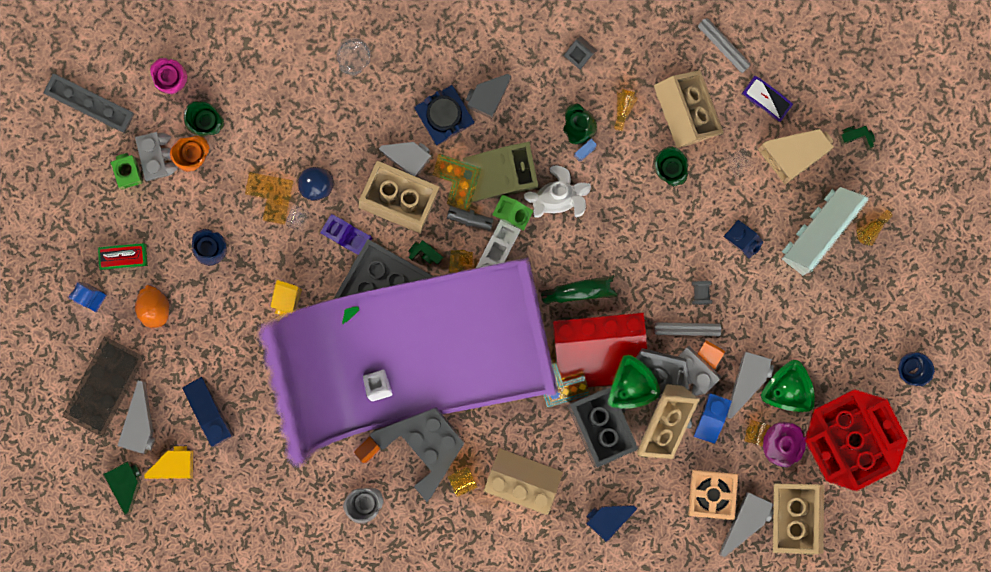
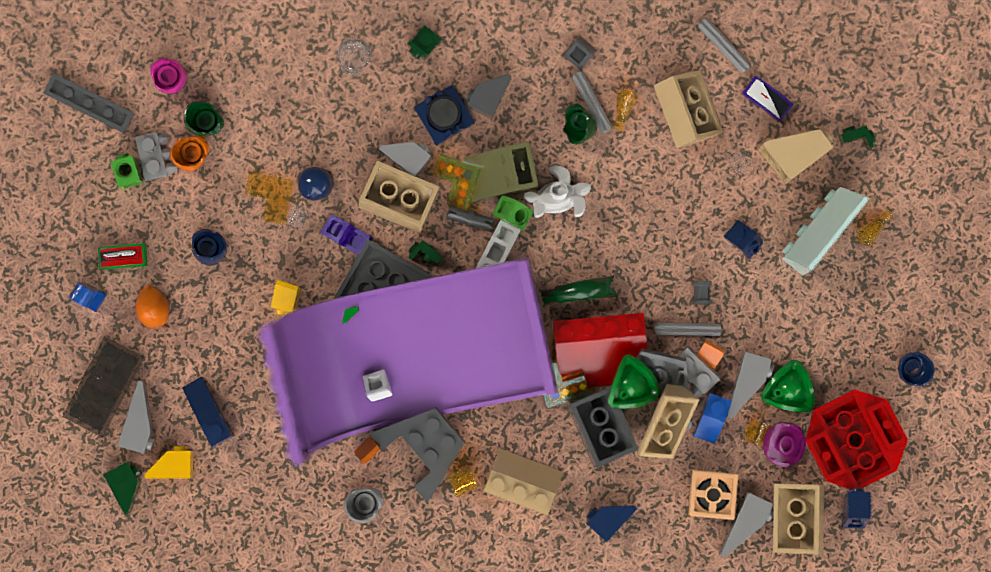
clear yellow bracket [449,250,473,274] -> none
medium blue tile [574,139,597,162] -> none
dark green hair [653,146,688,186] -> none
none -> dark green bracket [407,25,442,60]
none -> light grey axle [572,71,612,133]
none -> dark blue slope [842,488,872,529]

